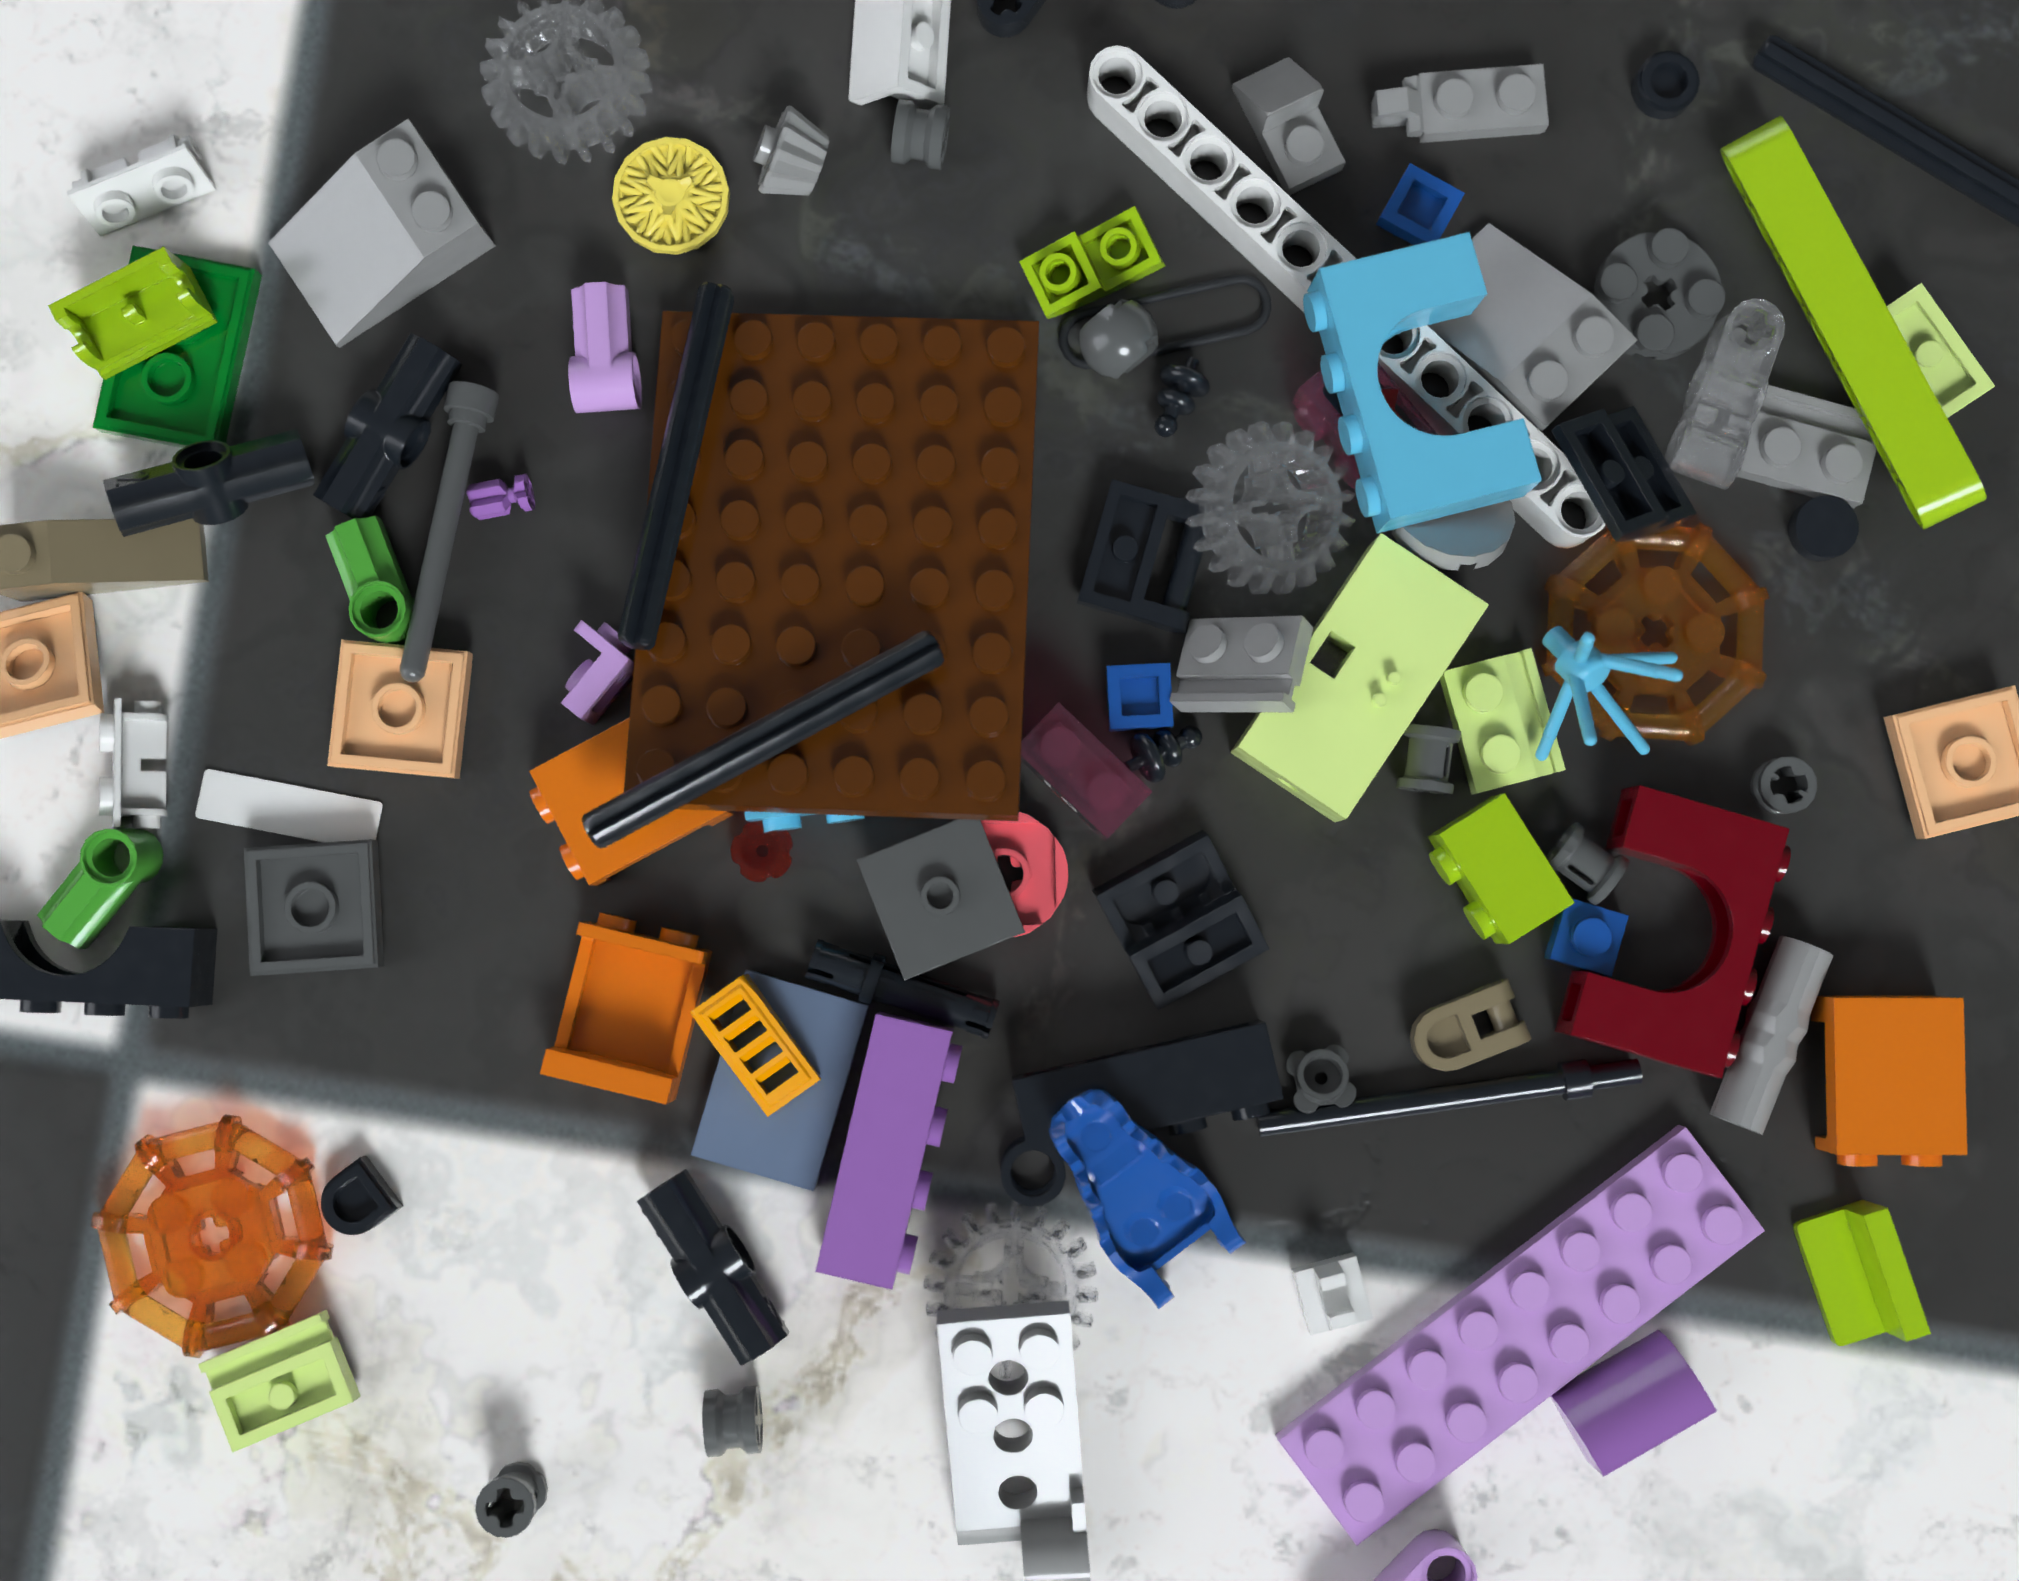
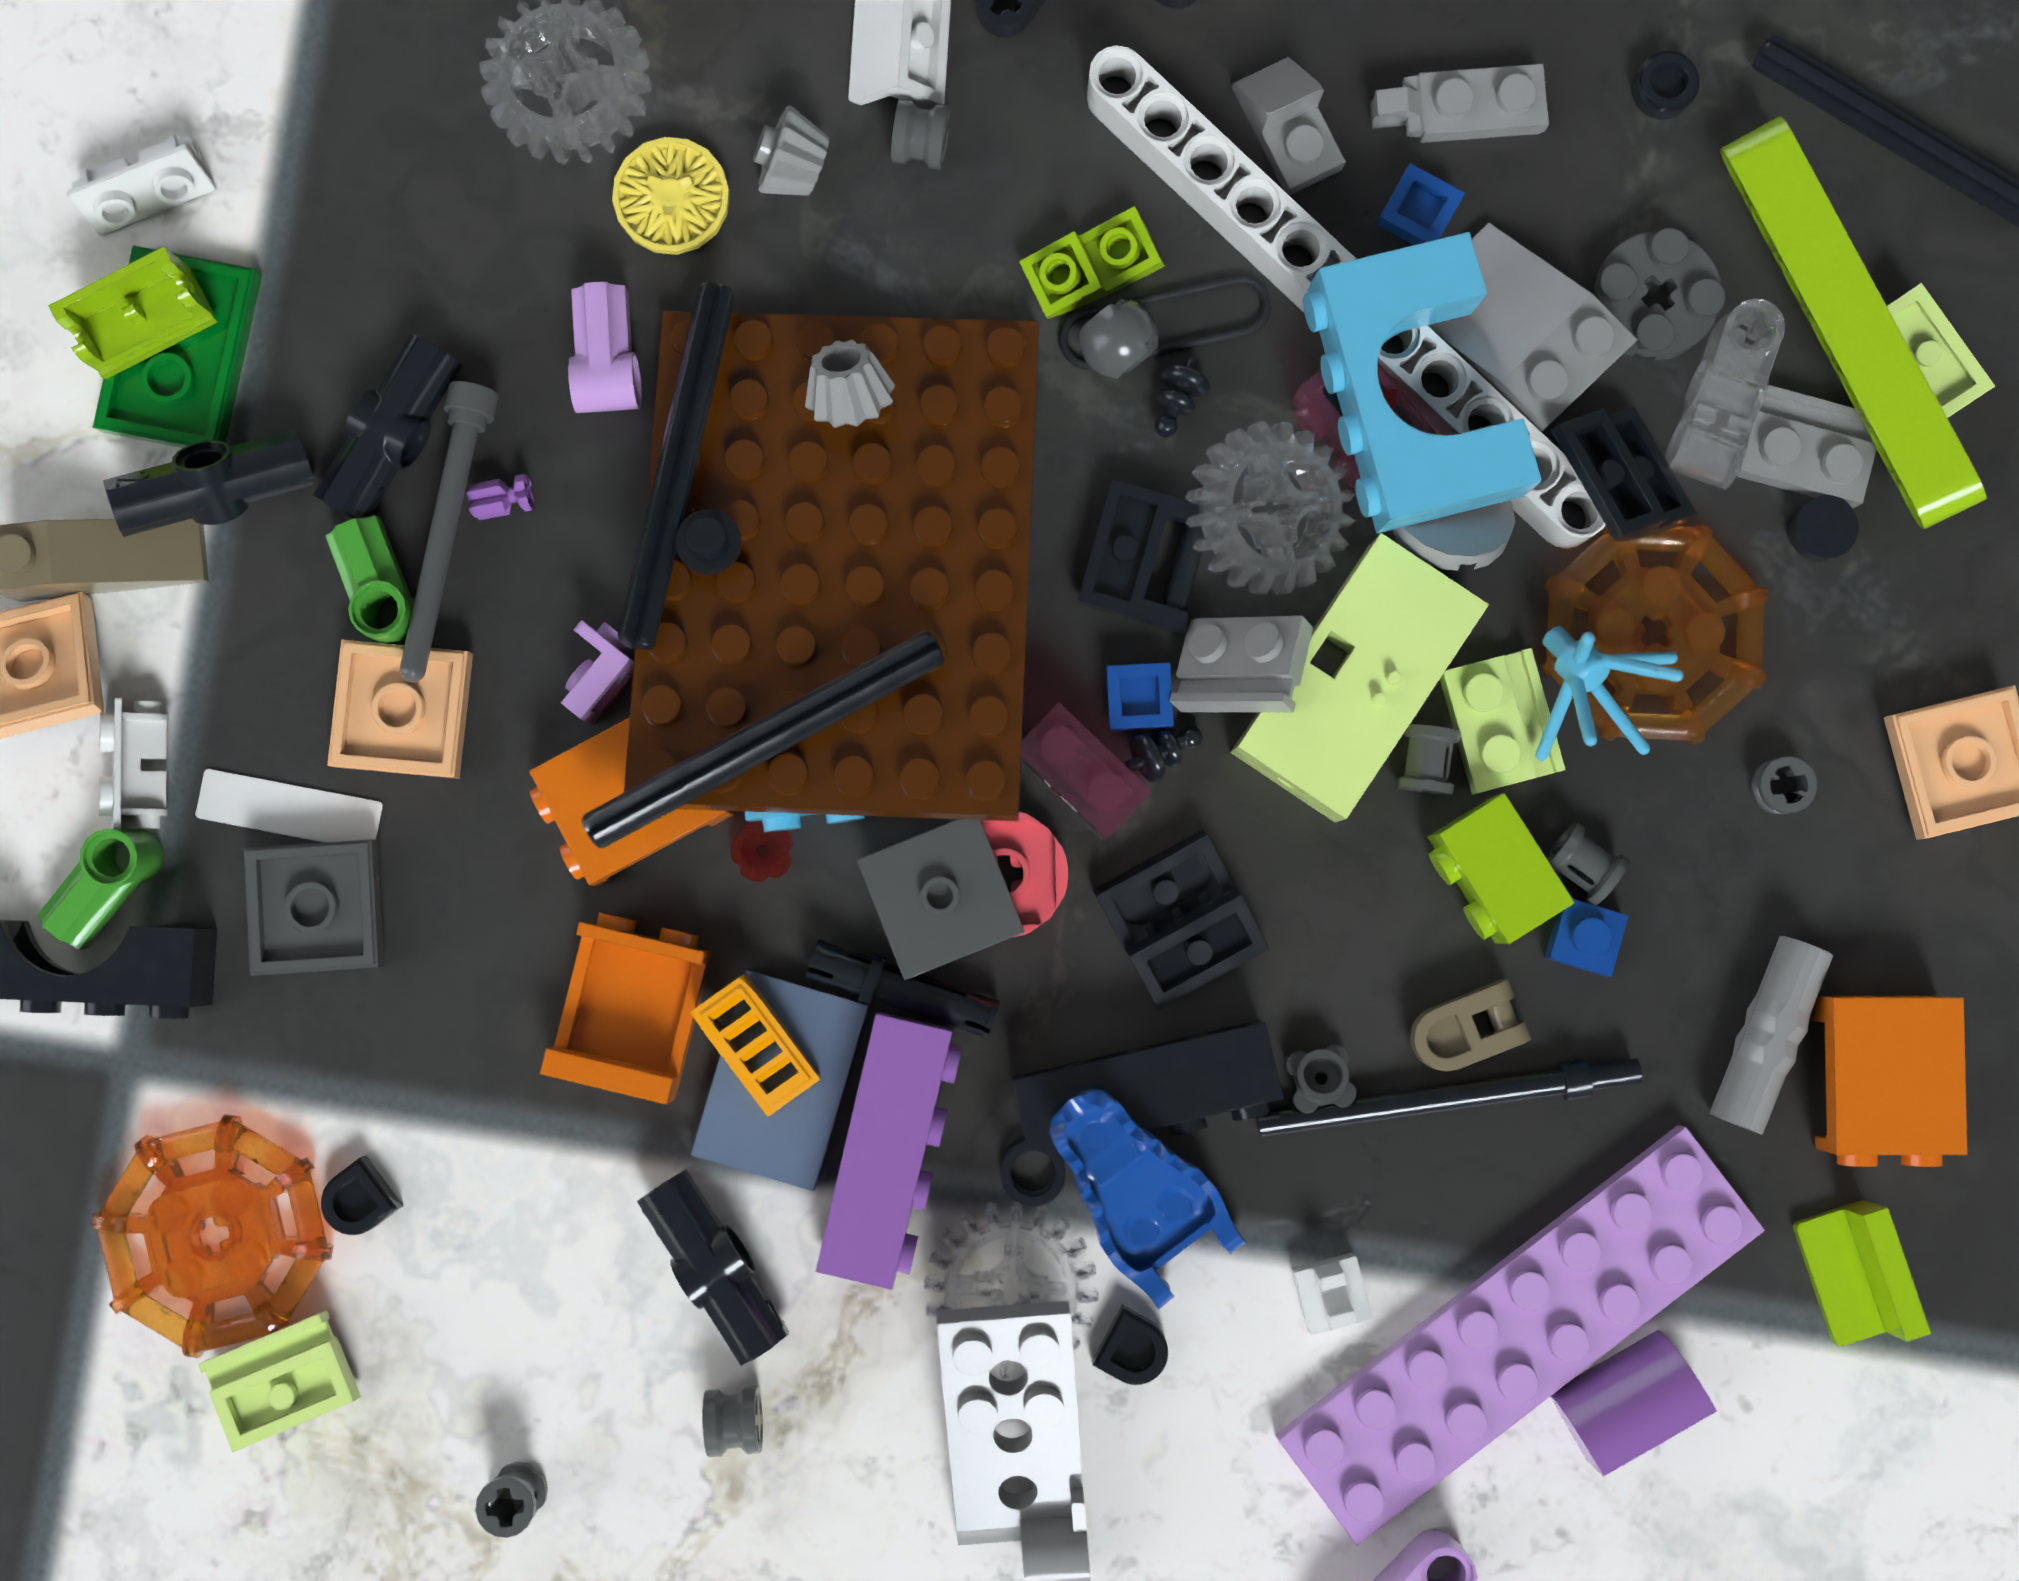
light grey slope [268,118,495,348] -> none
dark red arch [1555,785,1791,1079] -> none
none -> black plate [675,509,742,575]
none -> light grey piece [805,339,895,428]
none -> black tile [1092,1304,1168,1385]

